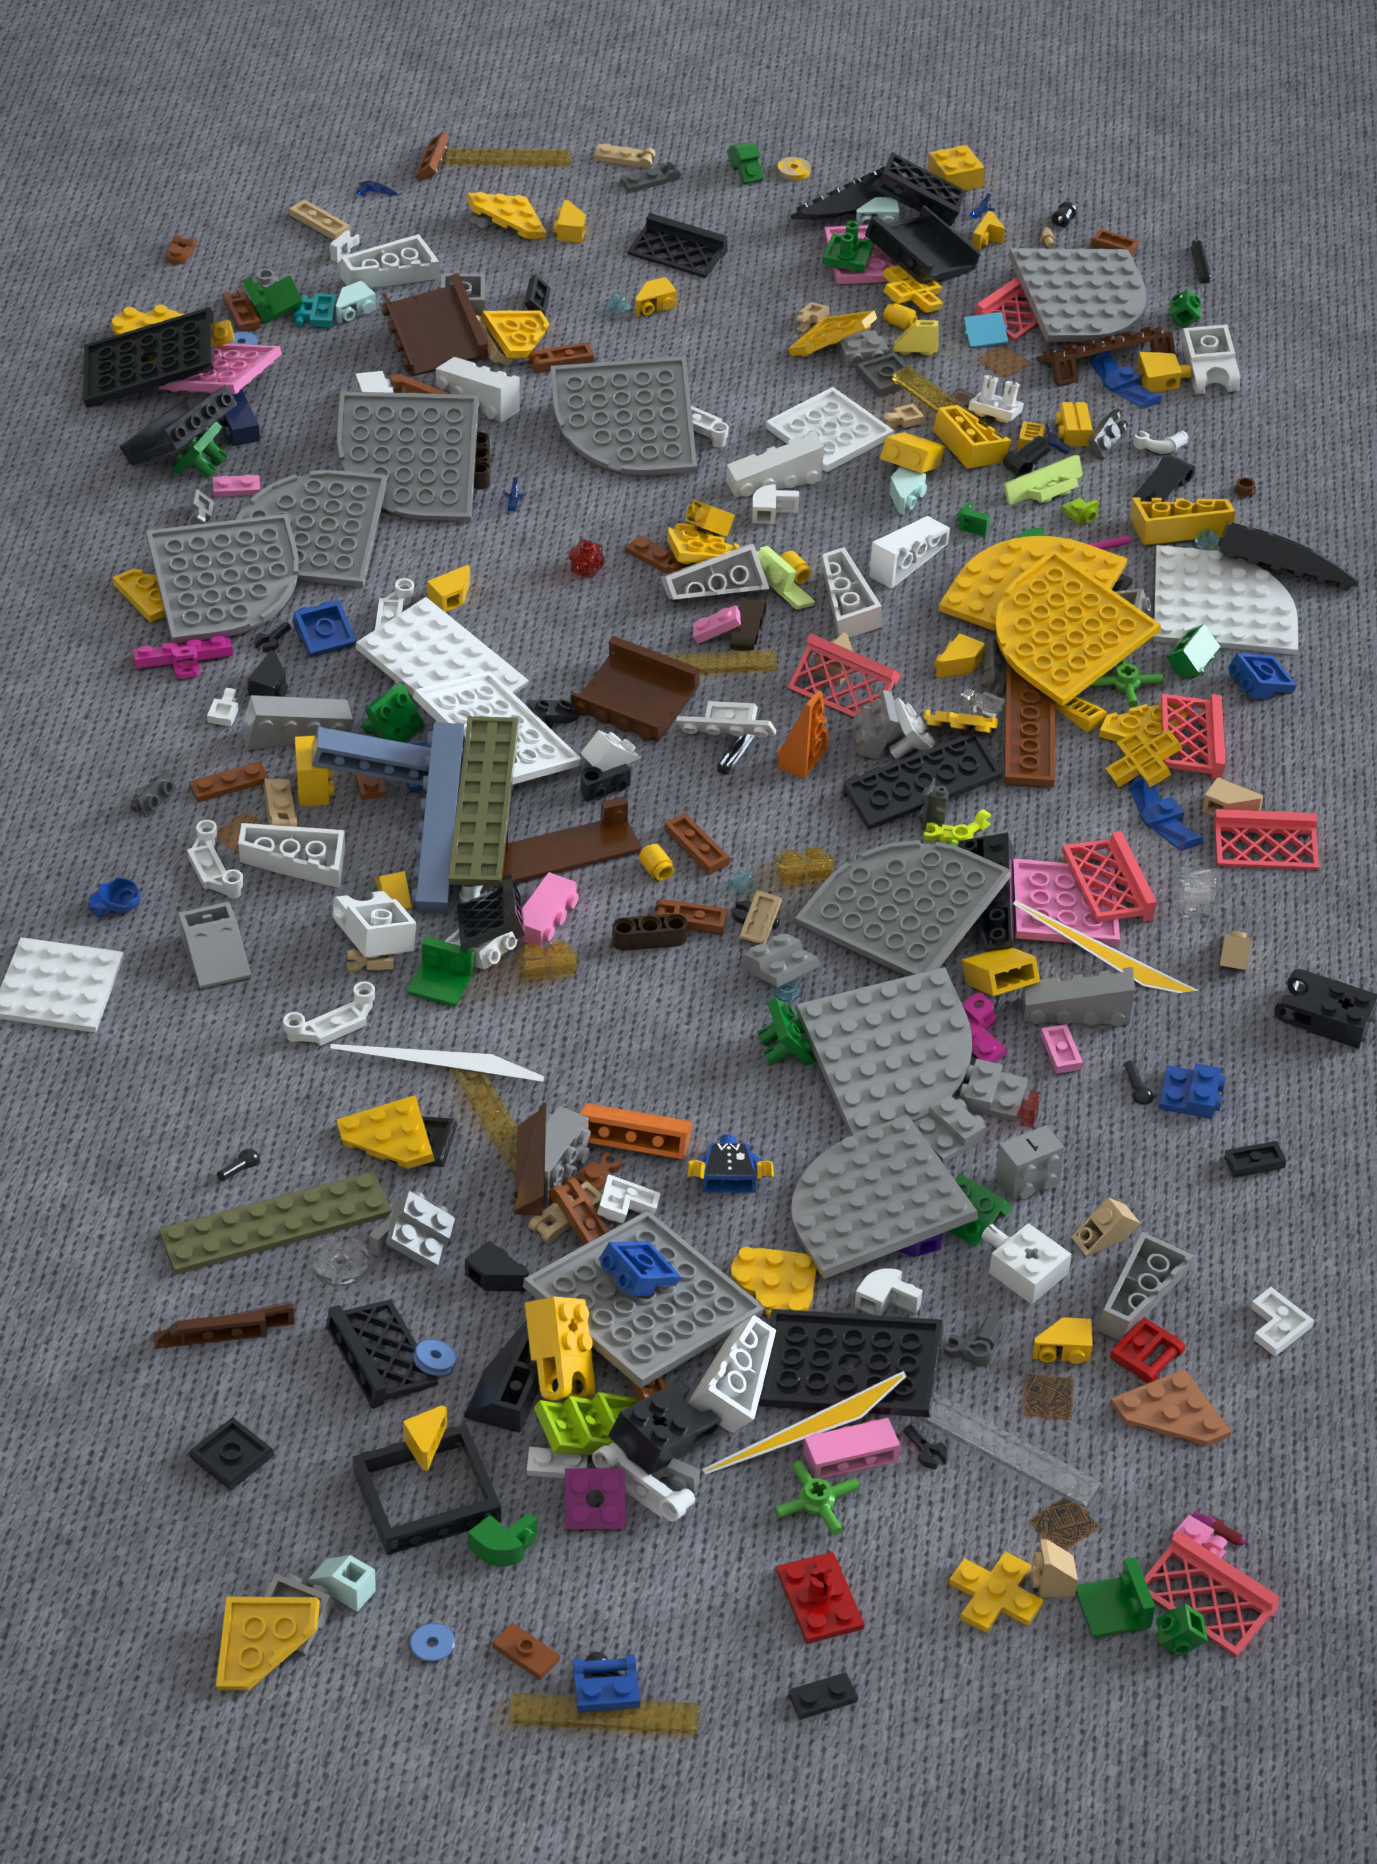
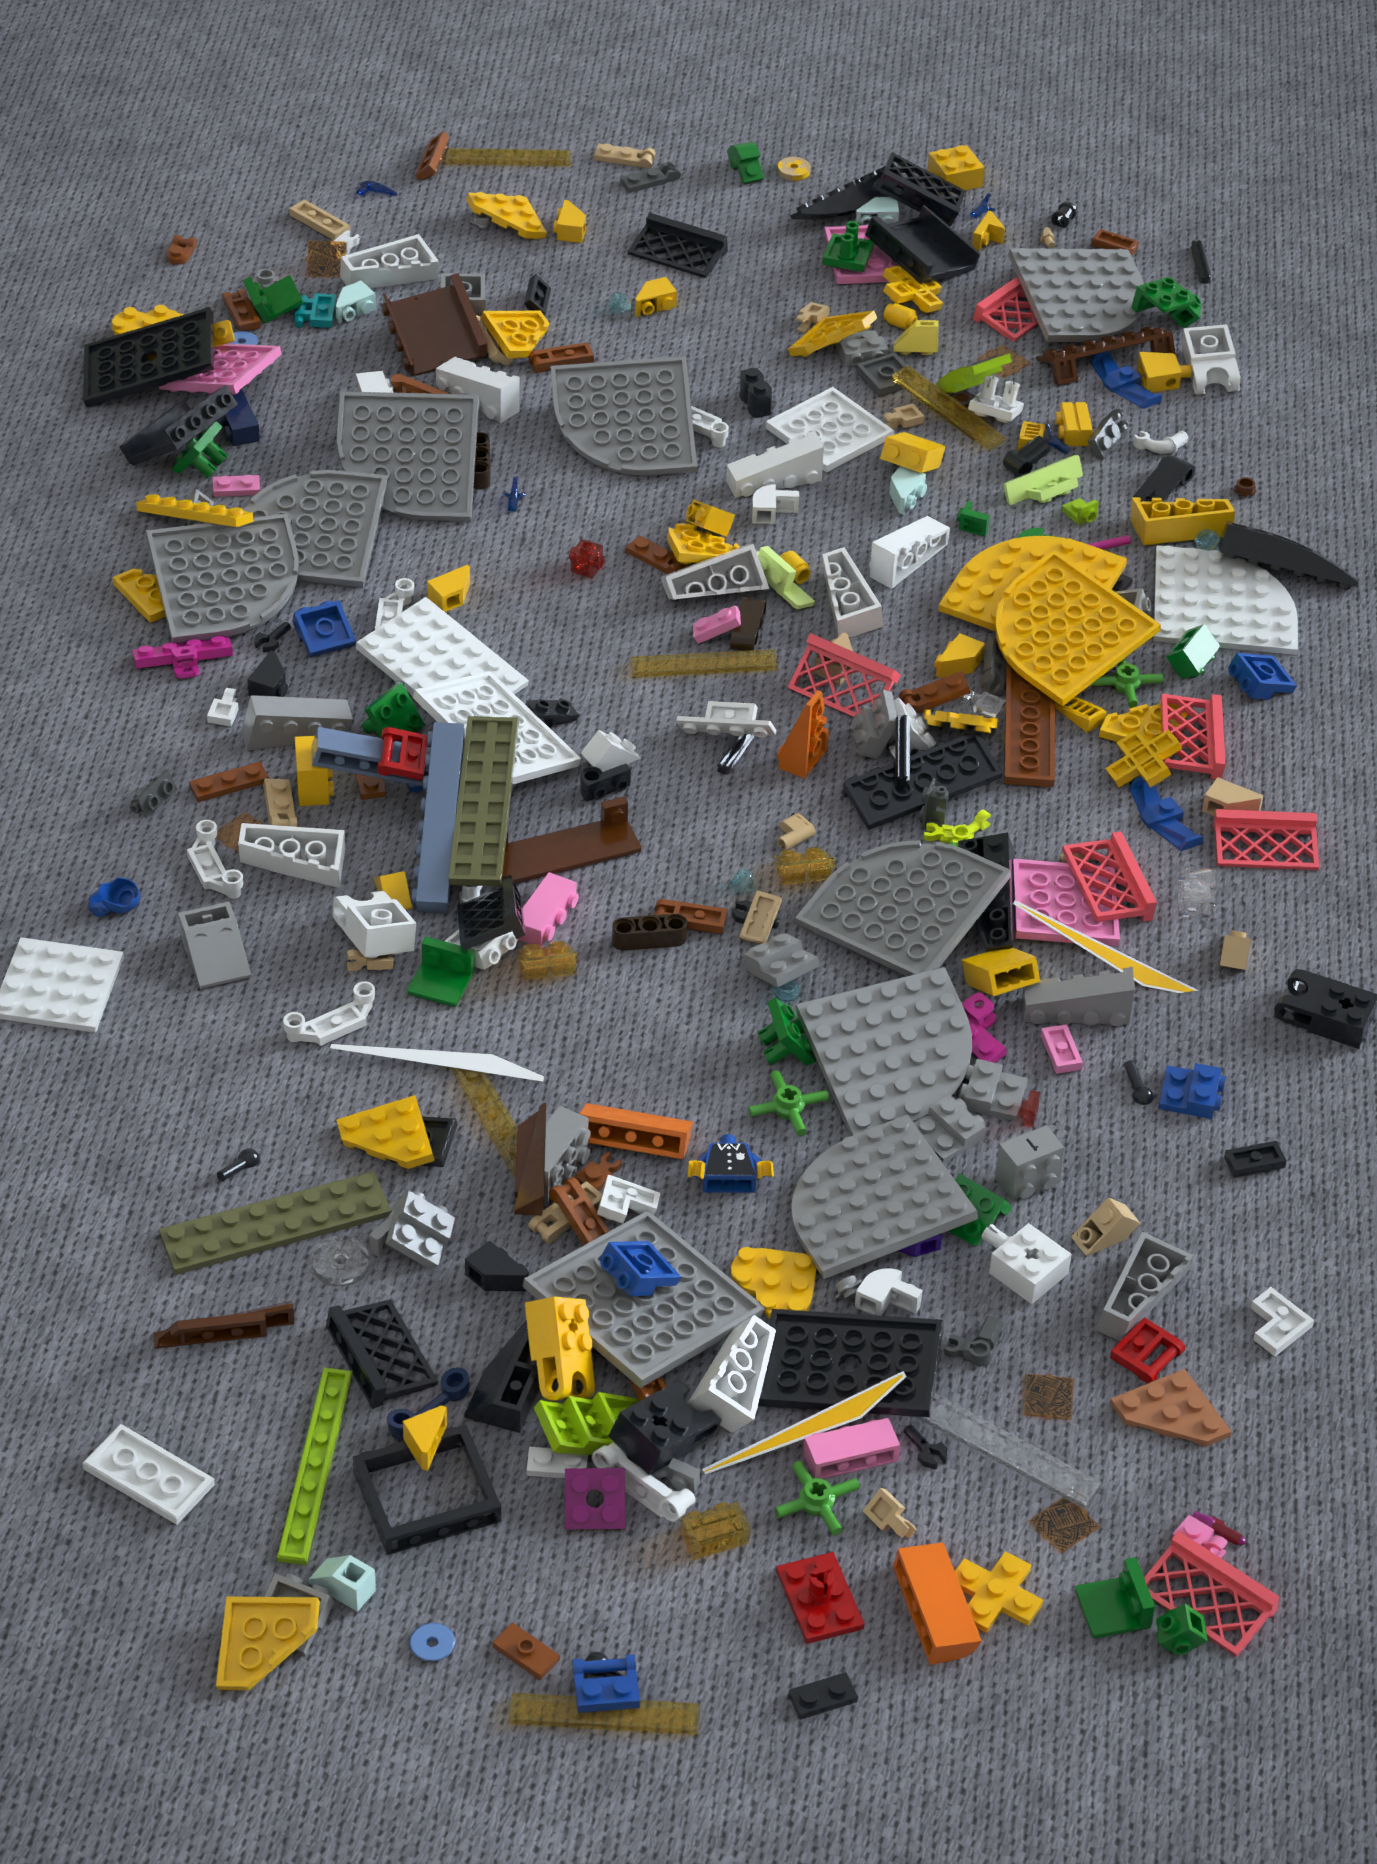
black plate [189,1417,274,1491] -> none
medium blue piece [413,1339,457,1376] -> none
green brick [468,1512,537,1567] -> none
reddish brown panel [570,636,700,742] -> none
yellow brick [639,844,674,881] -> none
dark orange plate [664,813,730,874] -> none
yellow wedge [933,405,1011,469] -> none
medium azure piece [964,312,1008,348] -> none
tan slope [1030,1539,1078,1598] -> none
yellow slope [1032,1317,1093,1364] -> none
none -> white plate [82,1424,215,1525]
none -> yellow plate [136,494,253,527]
none -> lime tile [277,1367,352,1565]
none -> clear orange piece [305,241,346,277]
none -> red plate [377,727,428,781]
none -> dark blue piece [387,1368,470,1441]
none -> clear yellow brick [680,1501,750,1560]
none -> black brick [739,368,772,418]
none -> bright green bar [748,1071,829,1136]
none -> tan piece [777,813,816,851]
none -> light grey plate [835,1276,863,1301]
none -> tan plate [863,1488,917,1539]
none -> orange brick [893,1542,982,1665]
none -> black axle [895,715,910,783]
none -> dark orange plate [899,671,971,713]
none -> lime slope [932,353,1012,393]
none -> green bracket [1131,277,1197,313]

